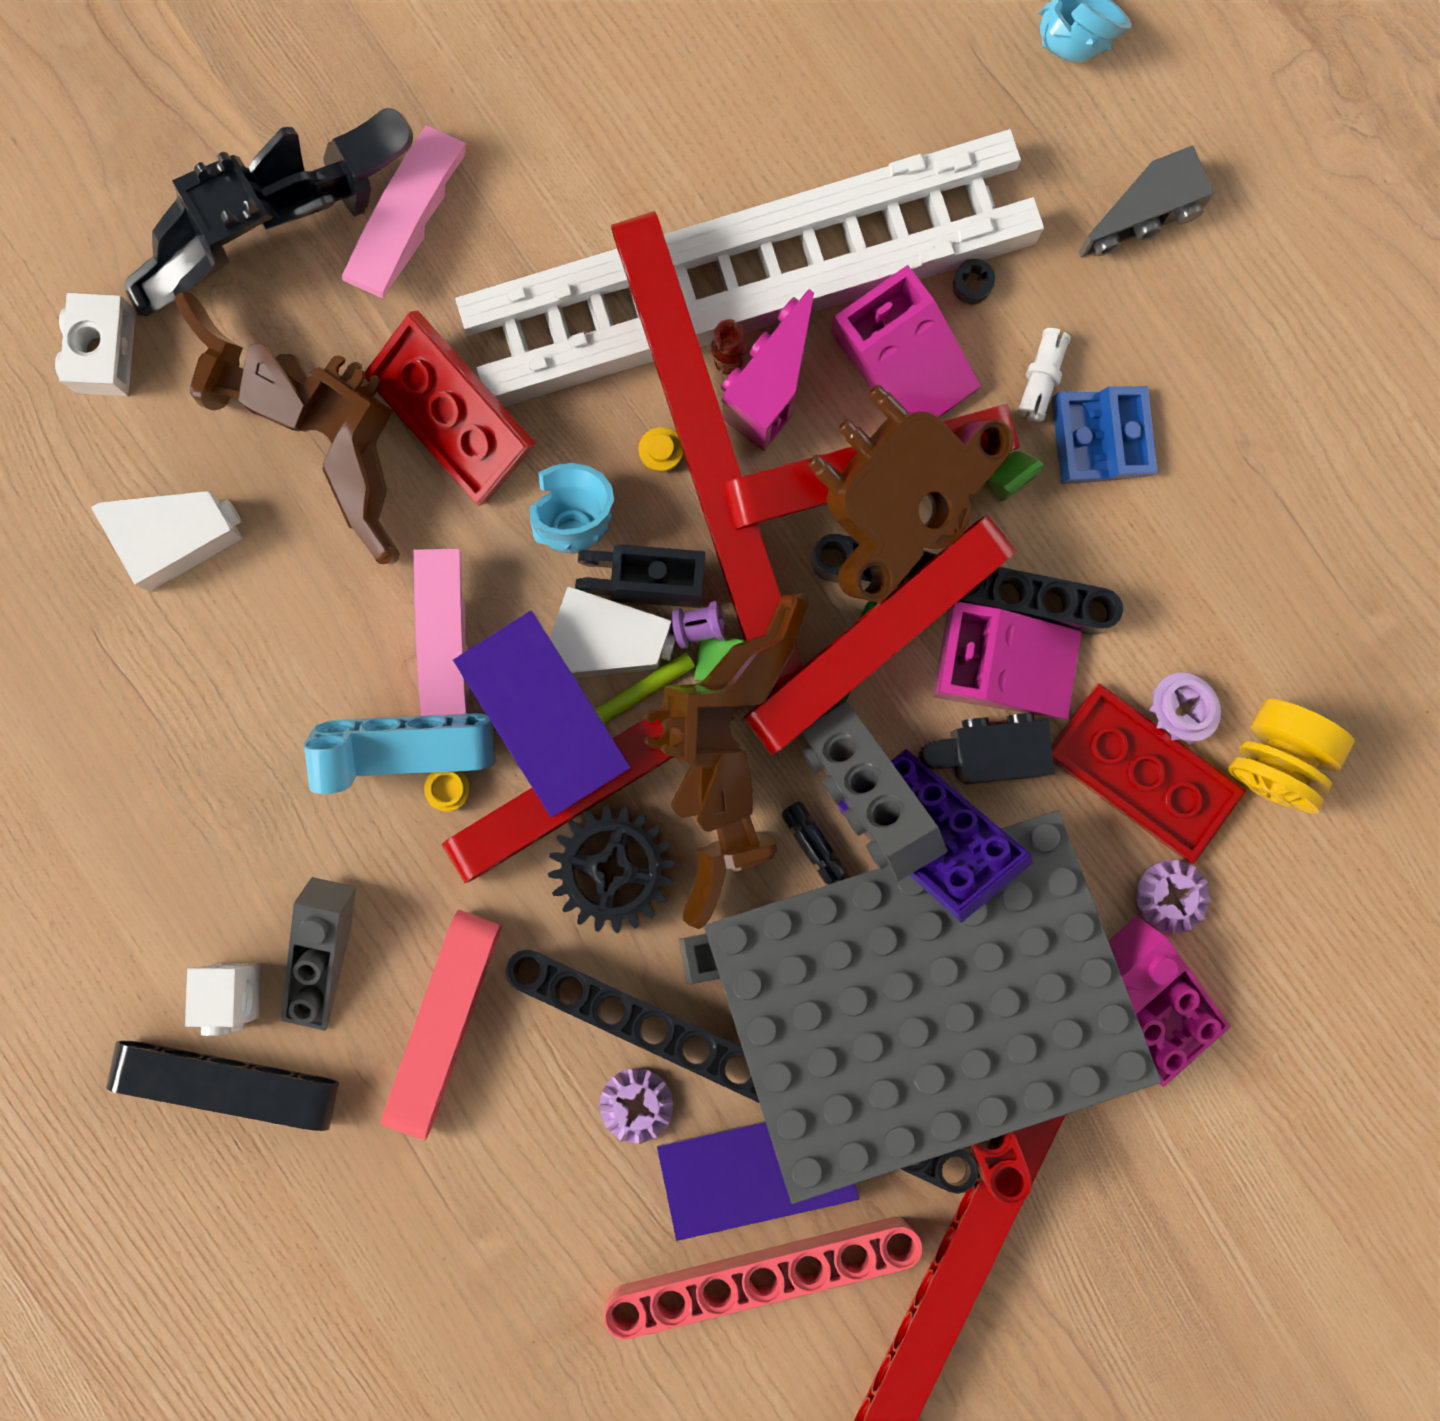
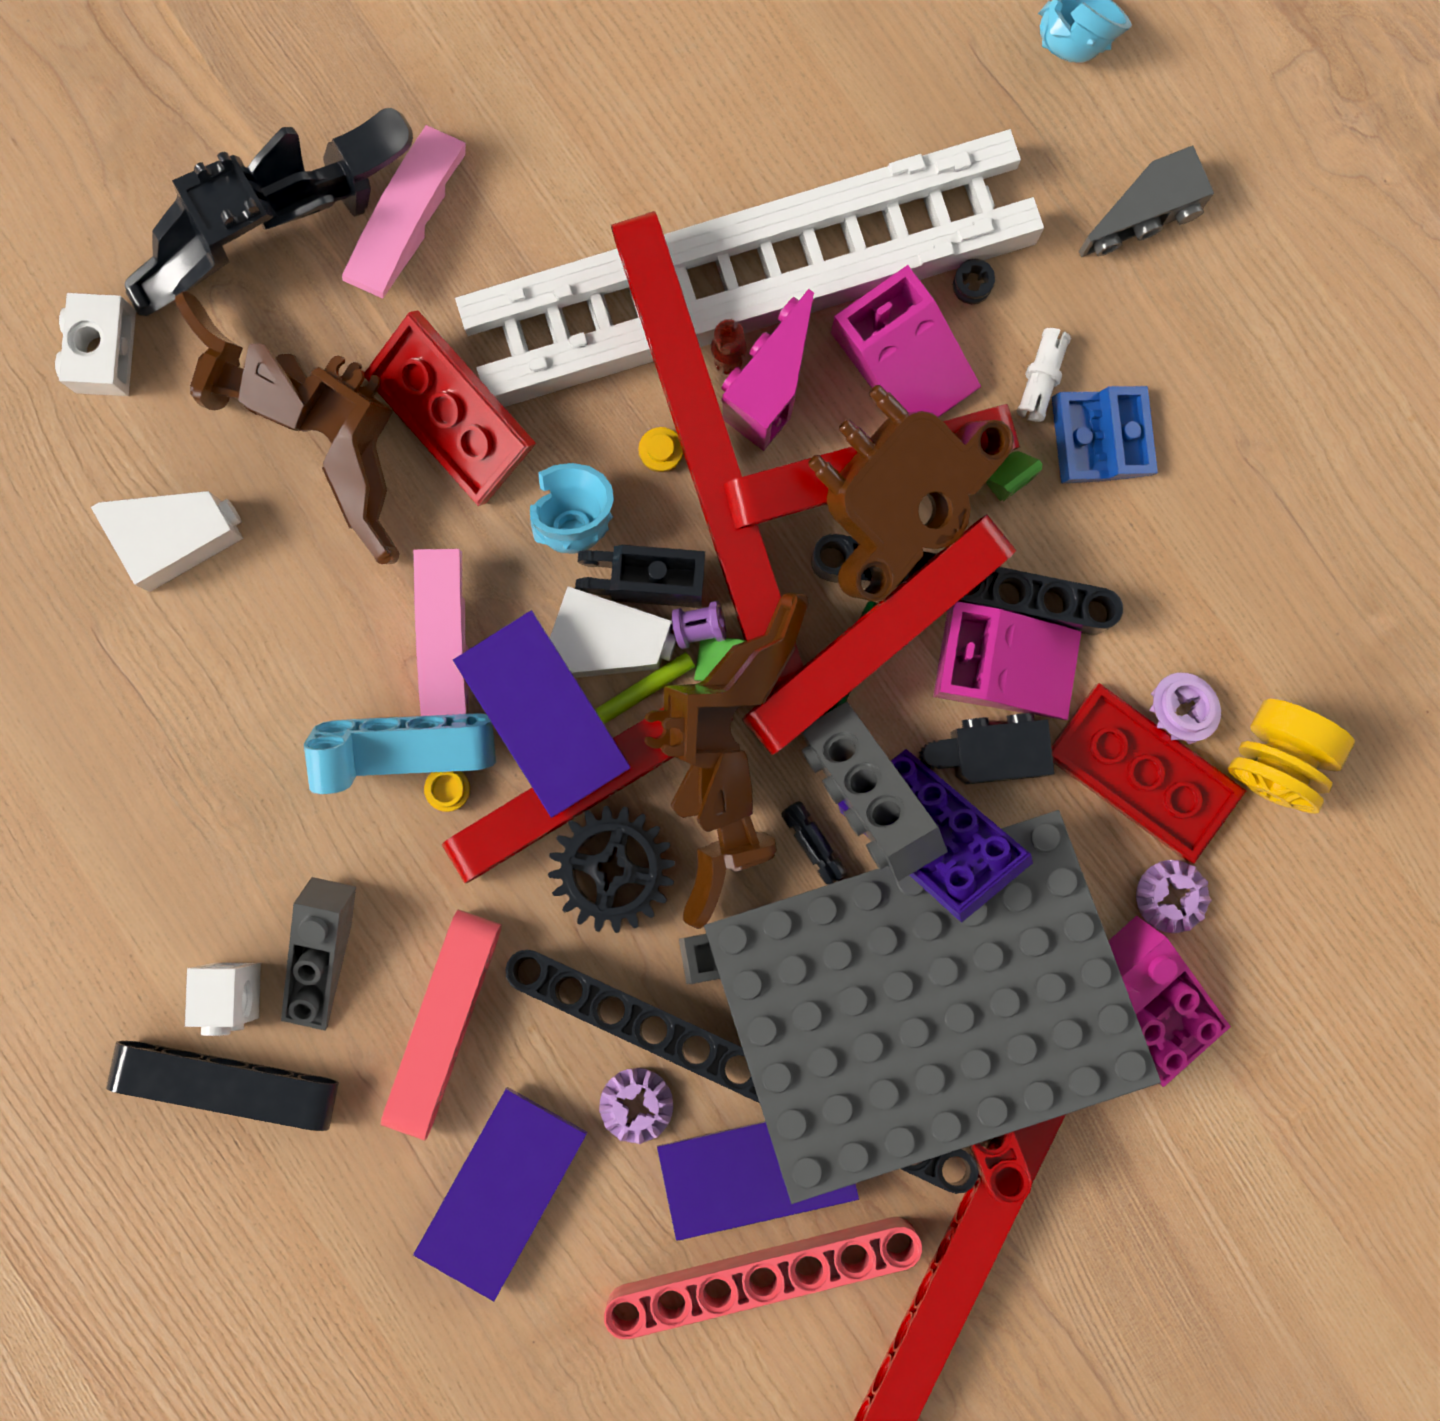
none -> dark purple tile [413,1087,587,1302]

